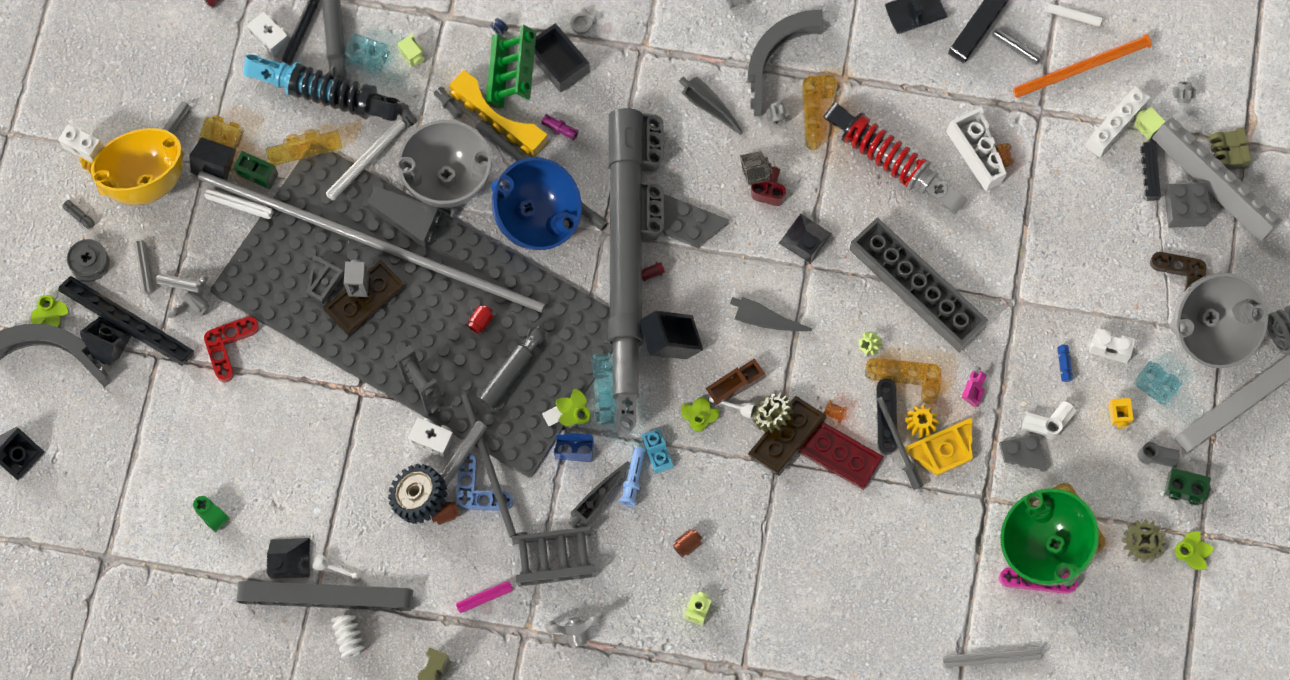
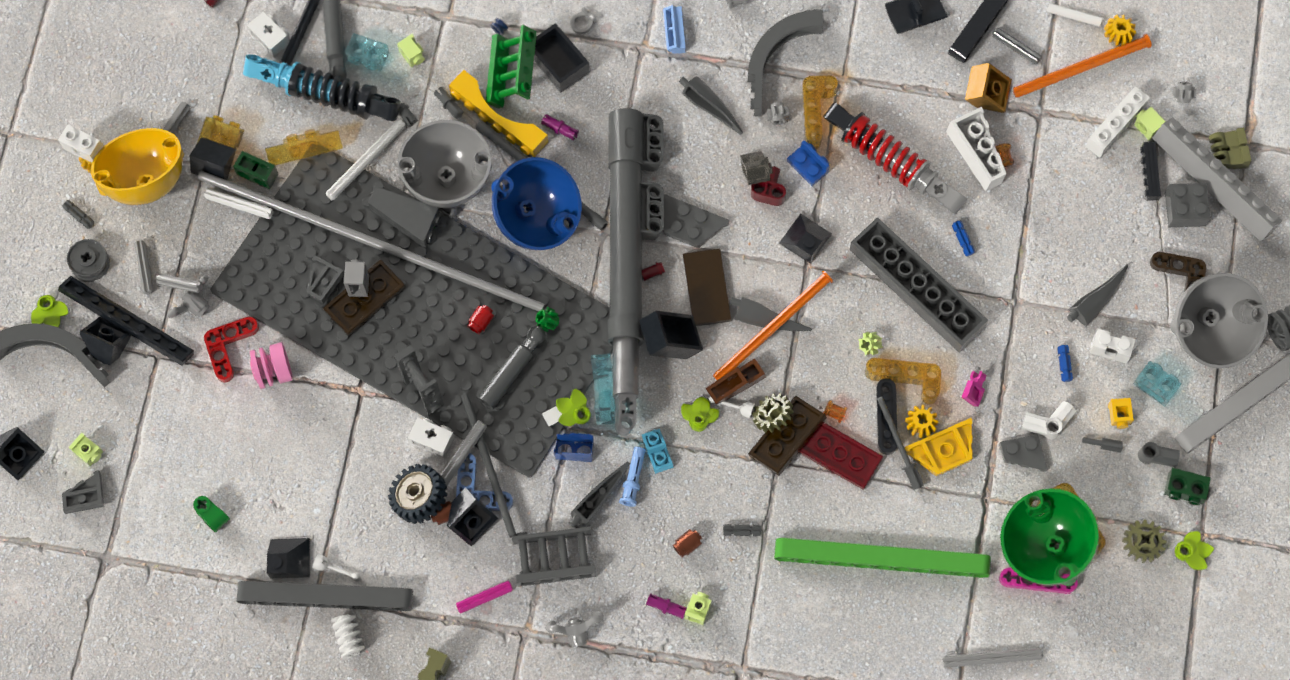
none -> dark grey wing [62,470,104,514]
none -> yellowish green brick [69,433,103,466]
none -> bright pink wheel [250,342,293,389]
none -> black slope [447,487,498,547]
none -> green gear [536,307,559,332]
none -> magenta pin [646,593,687,619]
none -> light blue piece [663,5,685,54]
none -> dark brown tile [683,249,731,326]
none -> orange axle [713,271,833,380]
none -> dark grey axle [723,524,762,536]
none -> bright green beam [774,538,991,578]
none -> blue bracket [787,140,829,186]
none -> blue axle [952,221,975,256]
none -> pearl gold slope [965,63,1012,113]
none -> dark grey piece [1067,264,1128,326]
none -> dark grey axle [1082,437,1123,453]
none -> yellow gear [1104,15,1136,46]

